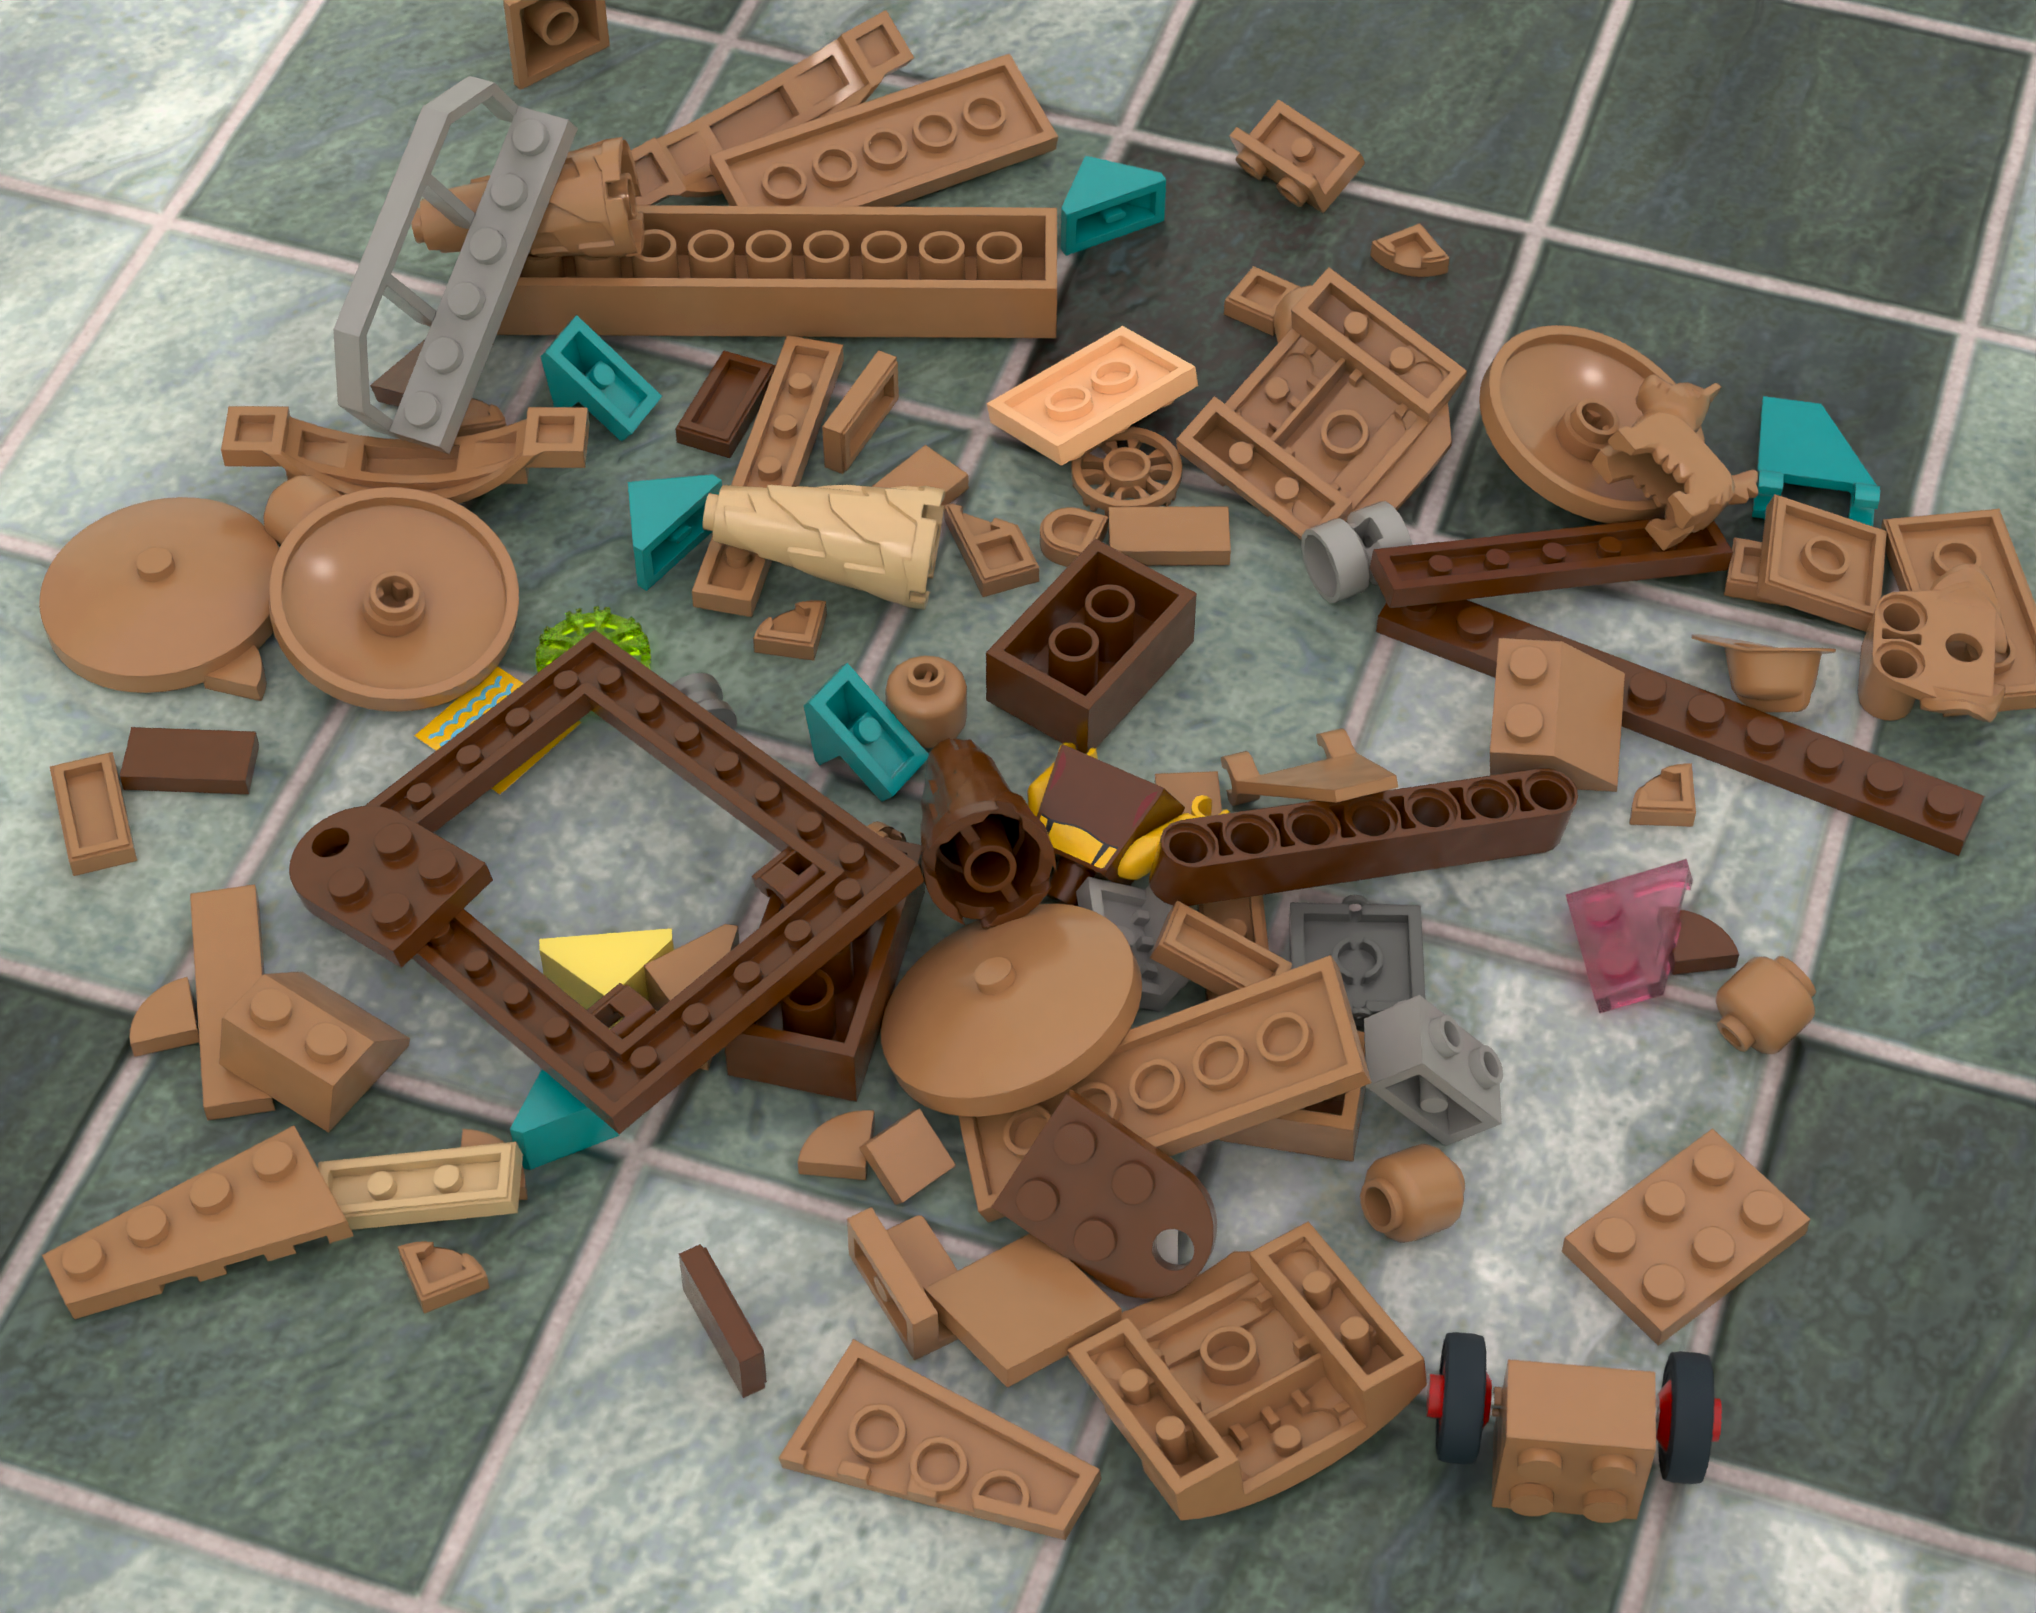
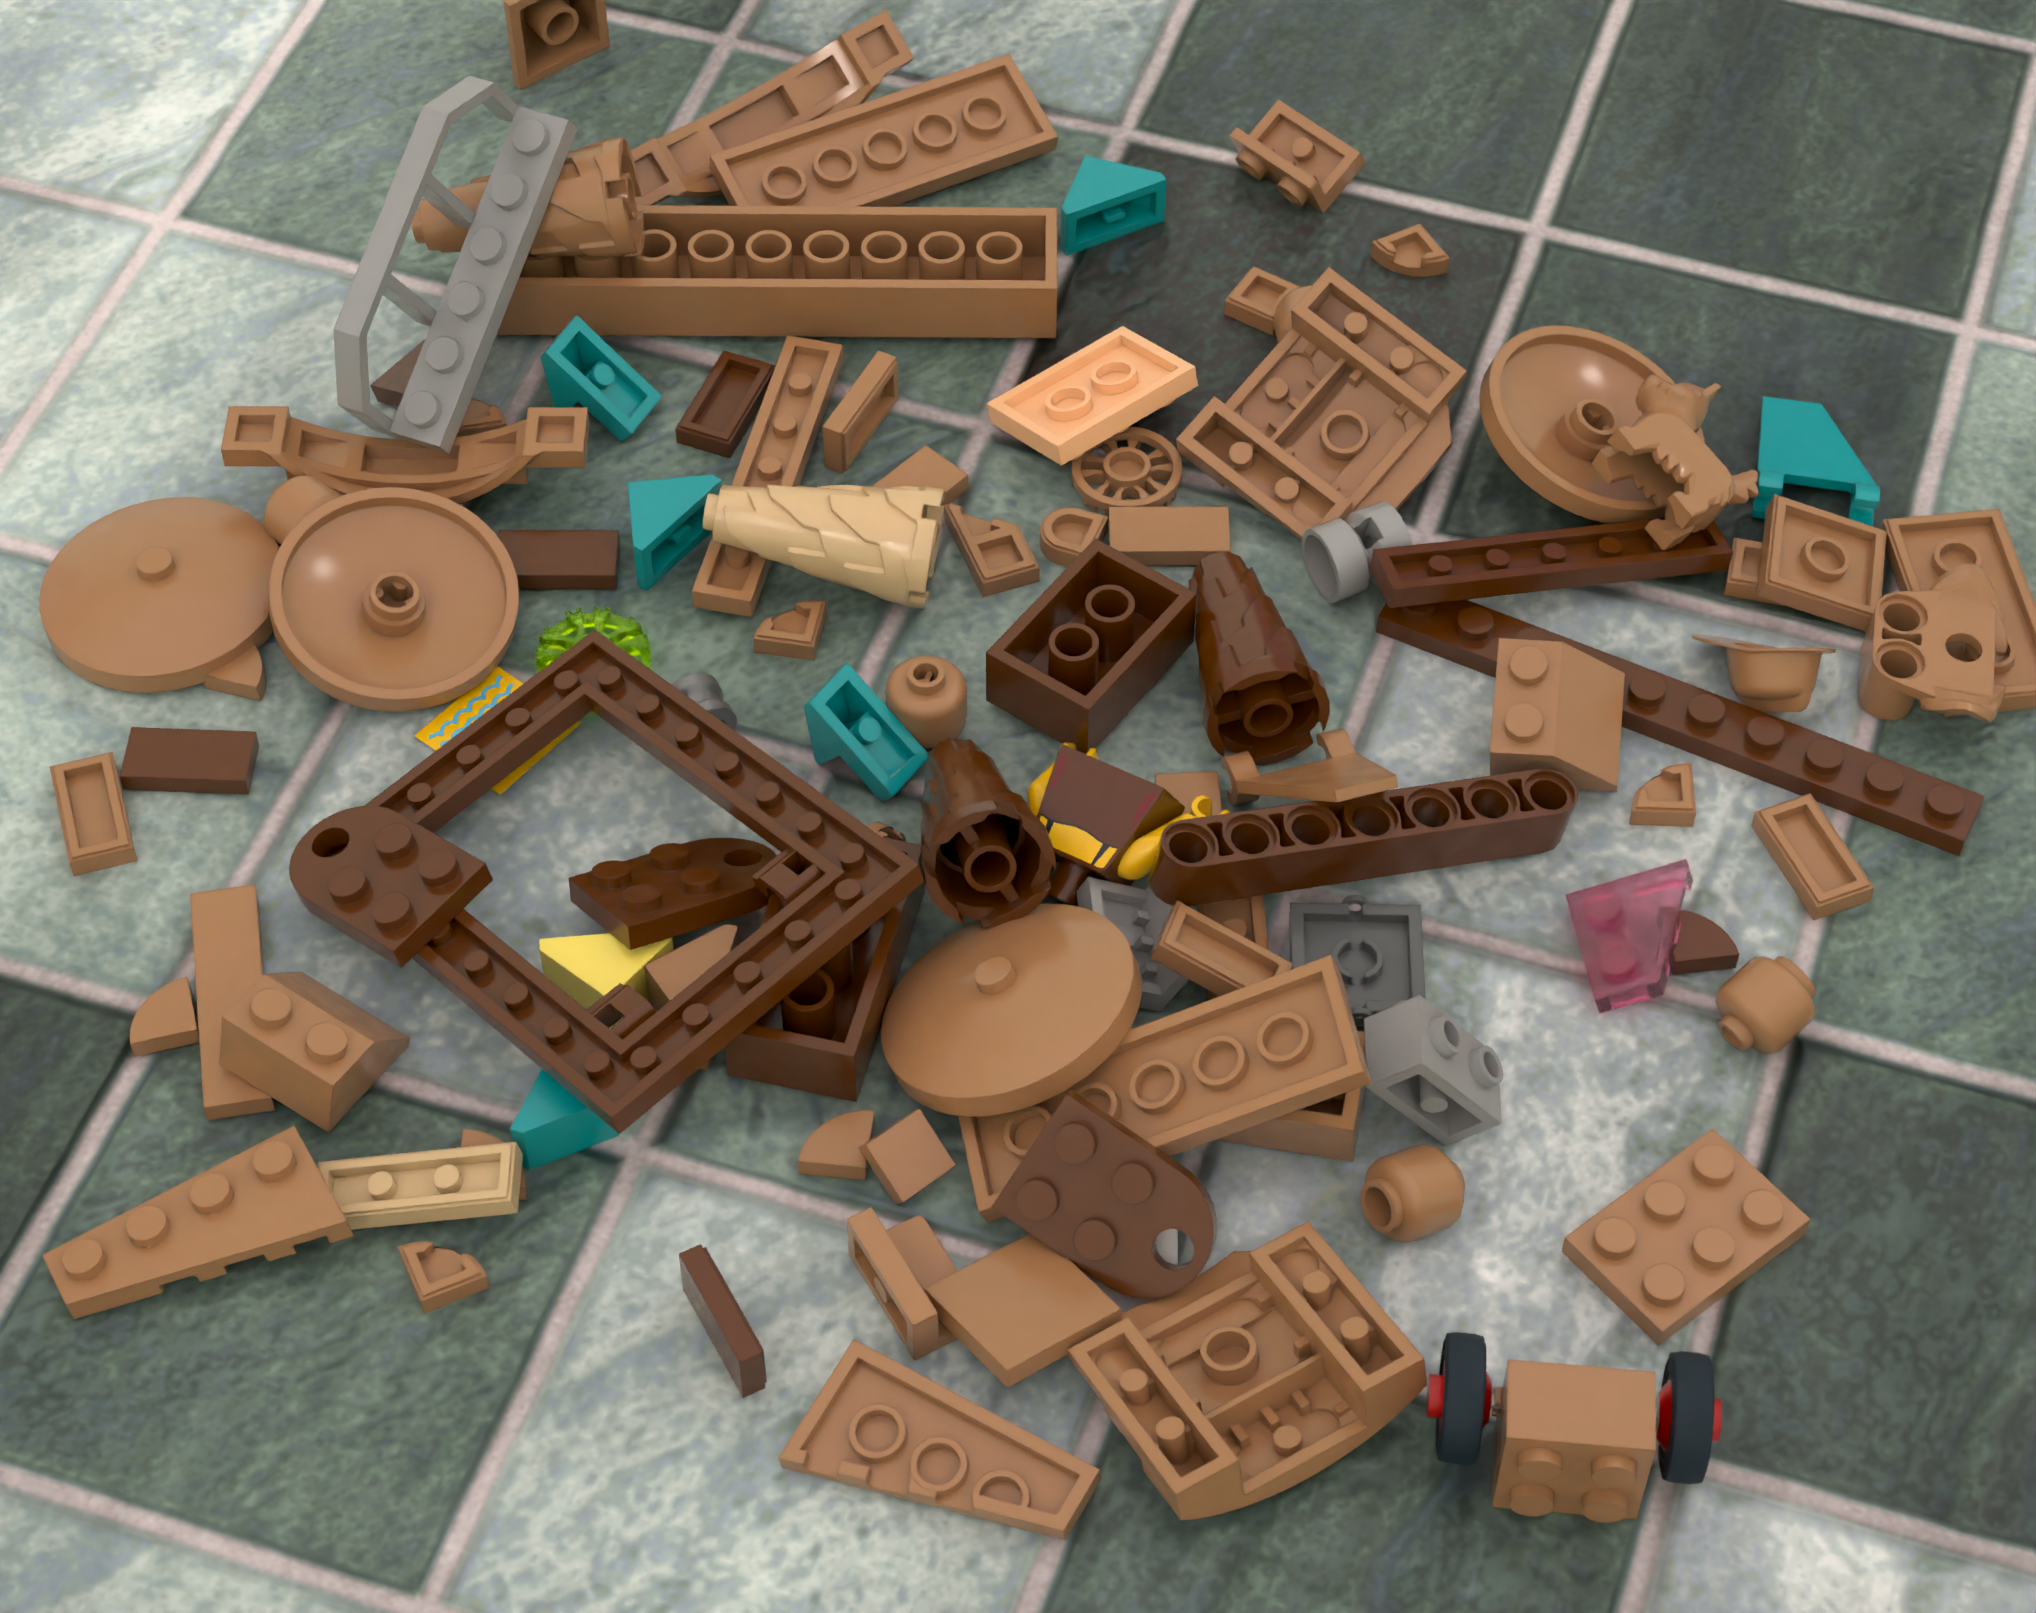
none -> reddish brown tile [498,530,621,589]
none -> reddish brown plate [568,838,777,950]
none -> reddish brown cone [1188,552,1330,765]
none -> medium nougat tile [1751,793,1874,920]

